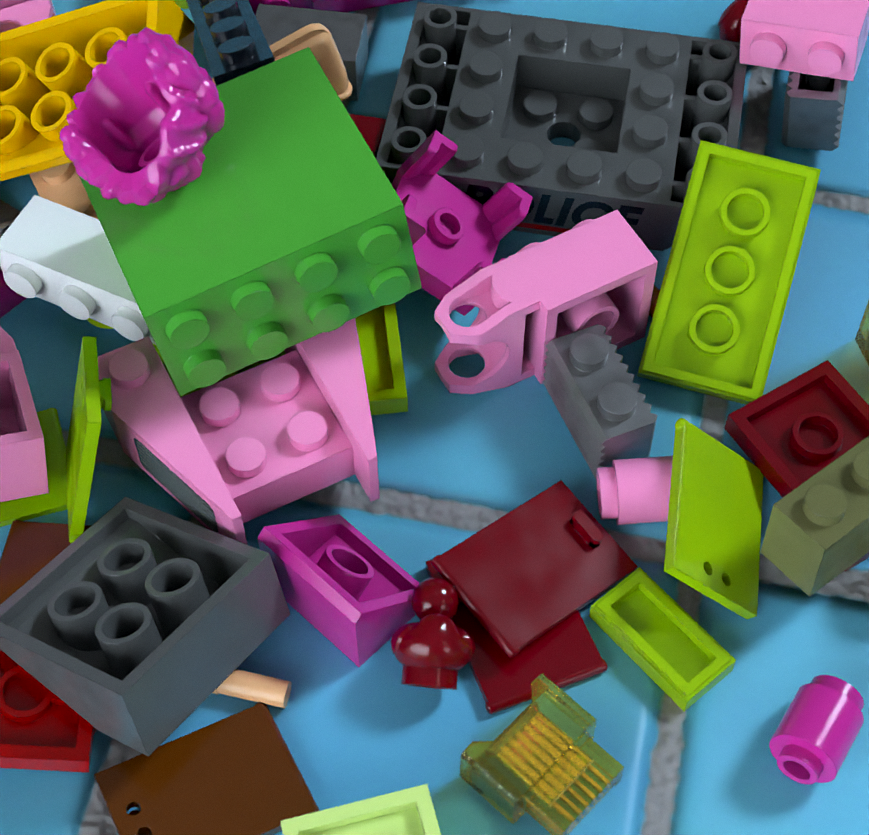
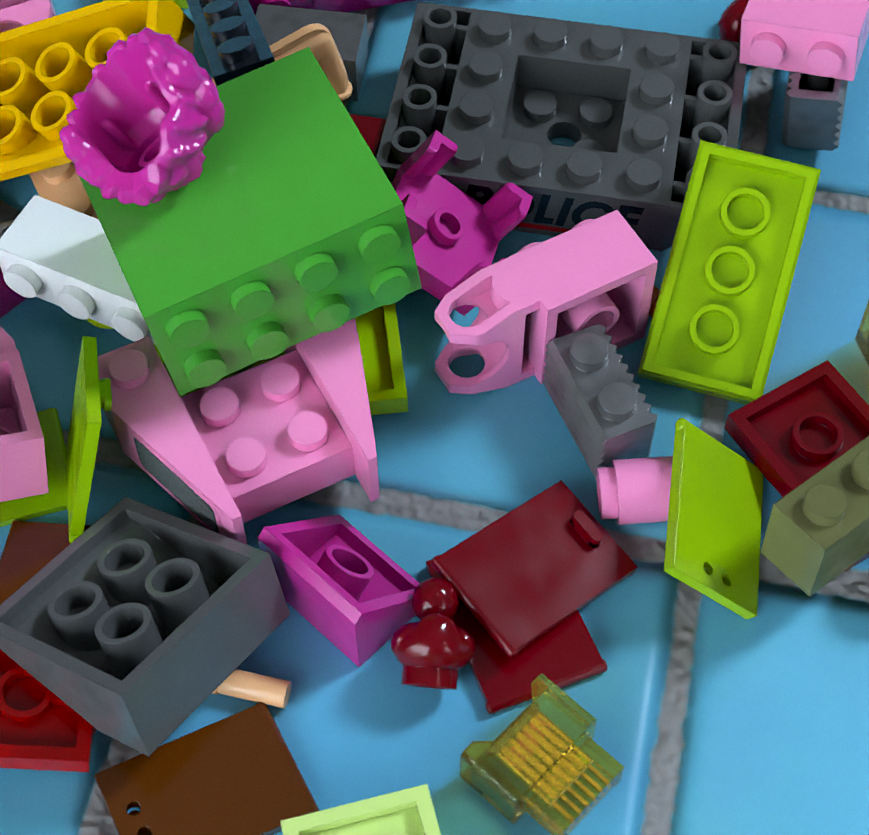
lime tile [589,567,736,712] -> none
dark pink brick [769,675,864,785] -> none

